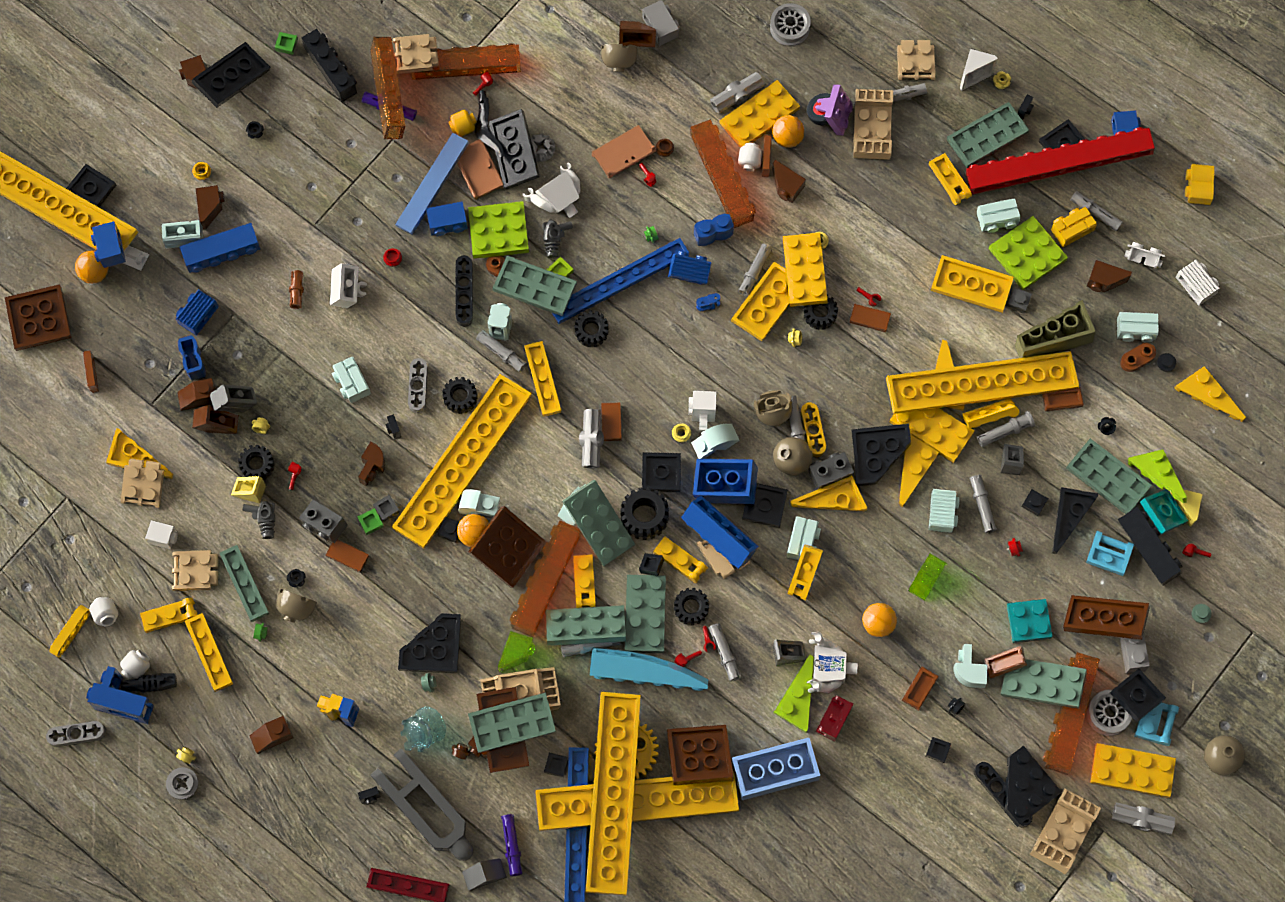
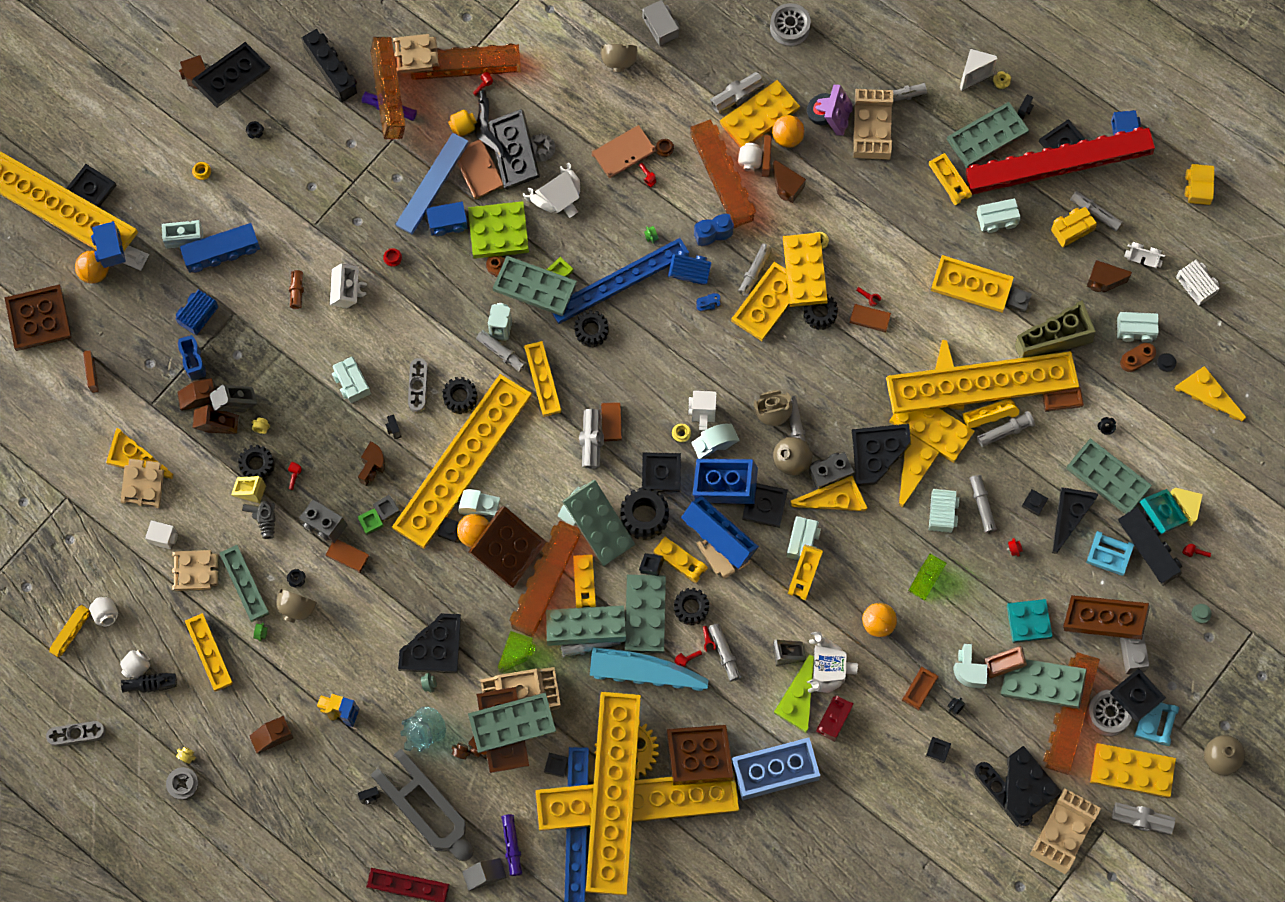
blue brick [86,666,154,725] -> none
yellow plate [140,597,198,633] -> none
reddish brown slope [195,185,225,229] -> none
bright green plate [275,32,298,55] -> none
black beam [455,255,473,327] -> none
dark grey piece [542,219,573,258] -> none
reddish brown slope [619,21,656,48] -> none
light yellow plate [788,328,802,347] -> none
yellow beam [801,402,826,457] -> none
tan plate [897,40,935,80] -> none
lime plate [988,216,1068,290] -> none
dark grey slope [1000,444,1024,475] -> none
lime wing [1128,449,1187,503] -> none

